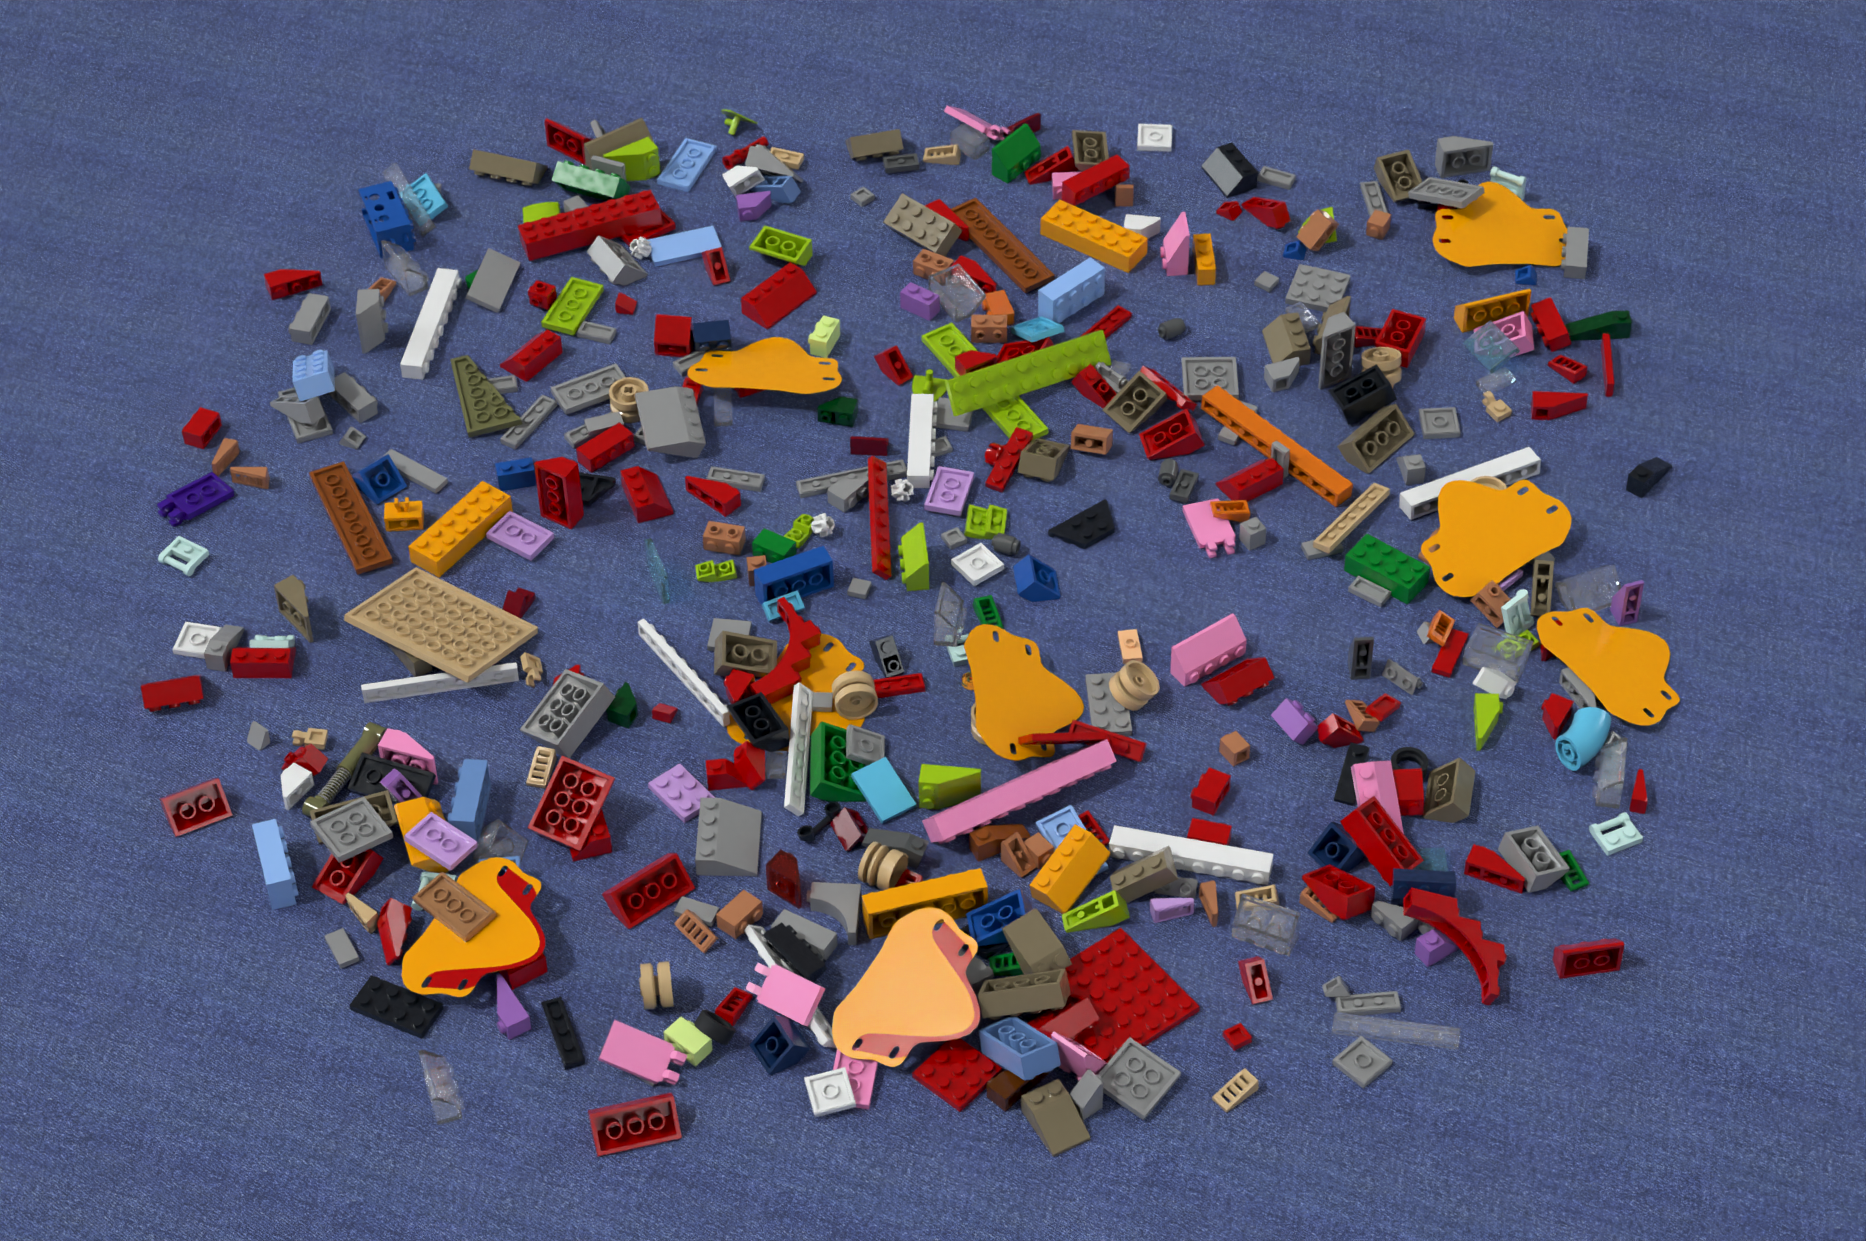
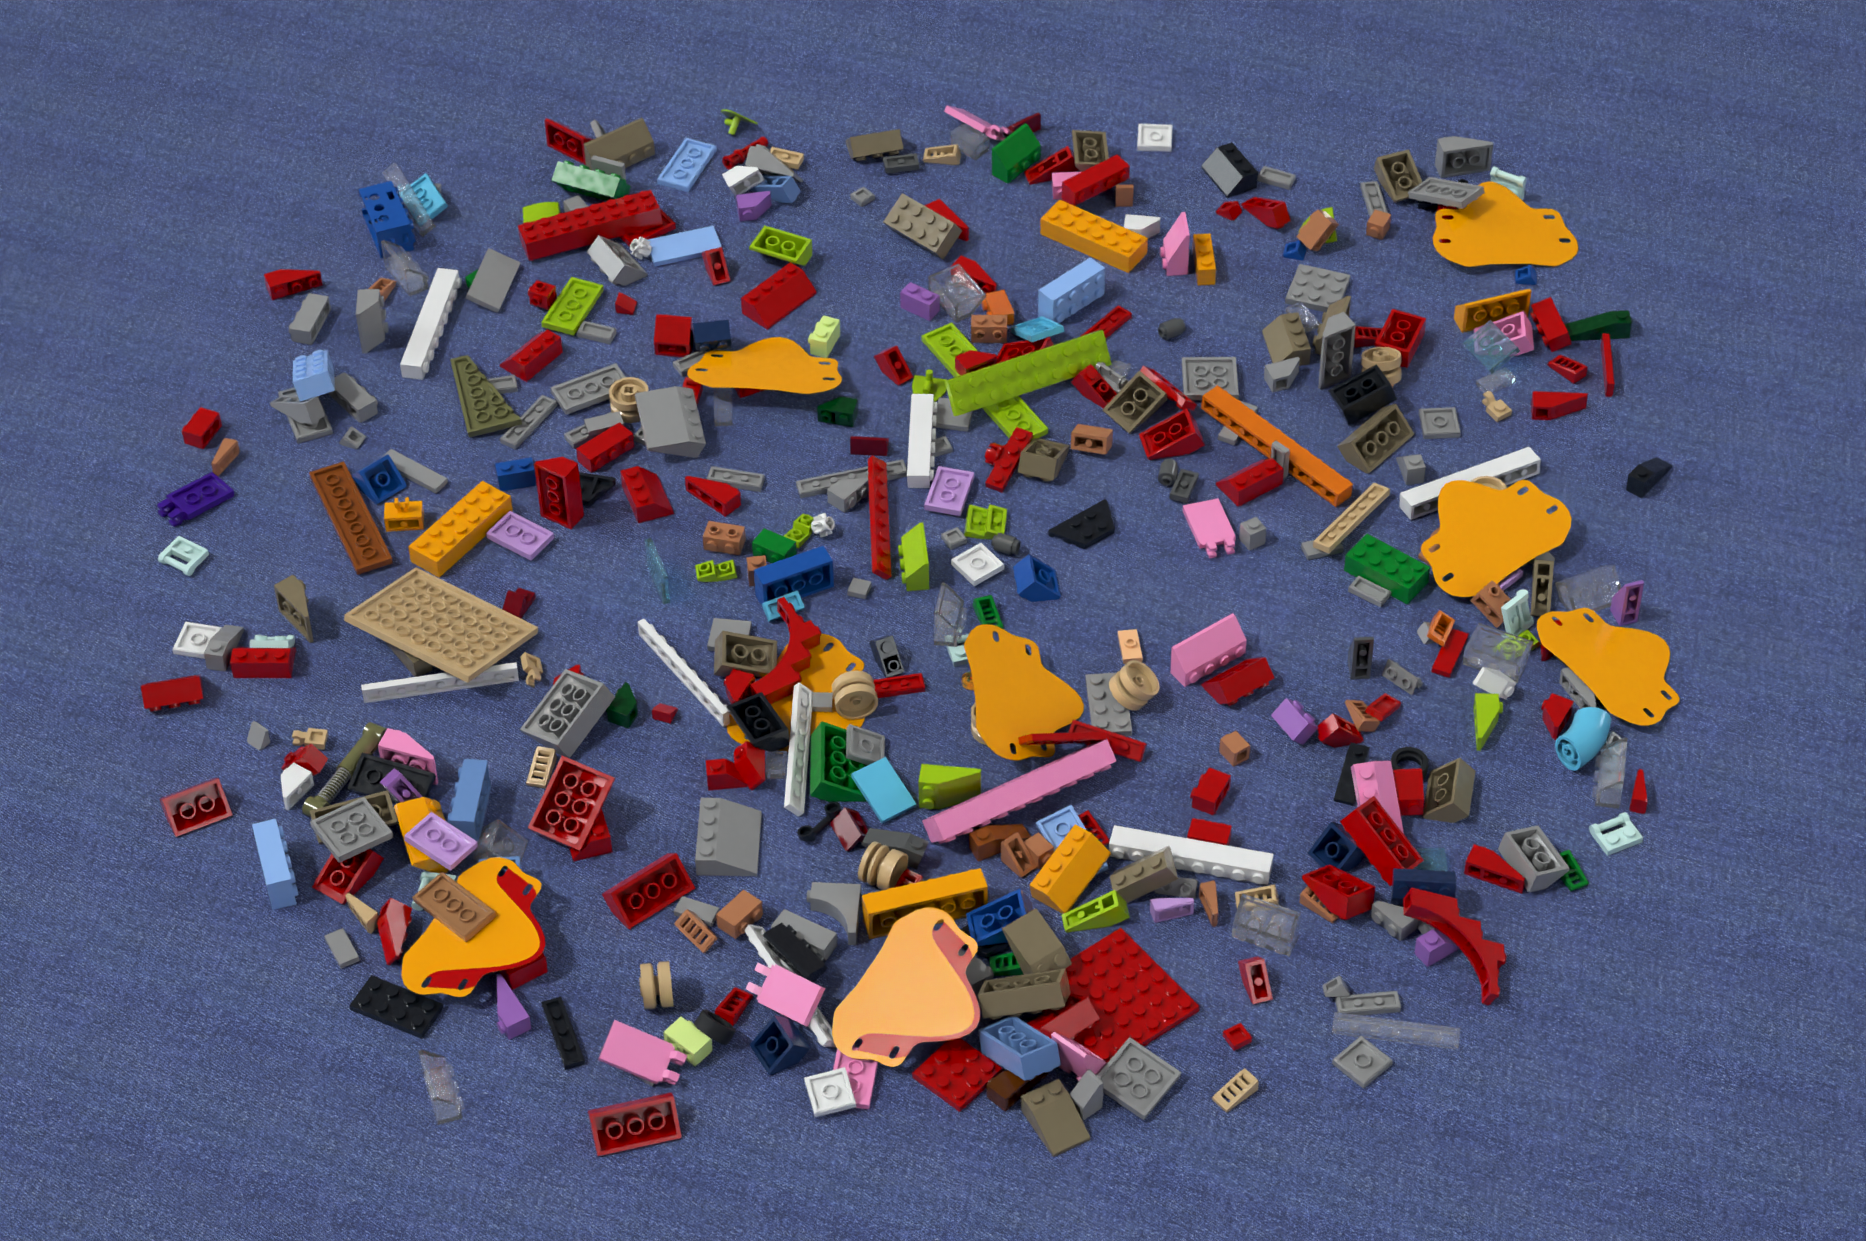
nougat slope [230,467,270,489] -> none
dark tan slope [469,149,548,186] -> none
lime slope [603,137,661,181] -> none
lavender plate [648,763,715,823] -> none
clear red slope [766,849,802,909] -> none
white gear [891,479,914,502] -> none
nougat brick [913,249,954,285] -> none
dark orange plate [951,198,1054,293] -> none
orange slope [1210,500,1250,522] -> none
light grey tile [1254,271,1279,292] -> none
red slope [1552,938,1624,979] -> none
light grey brick [1561,227,1589,279] -> none

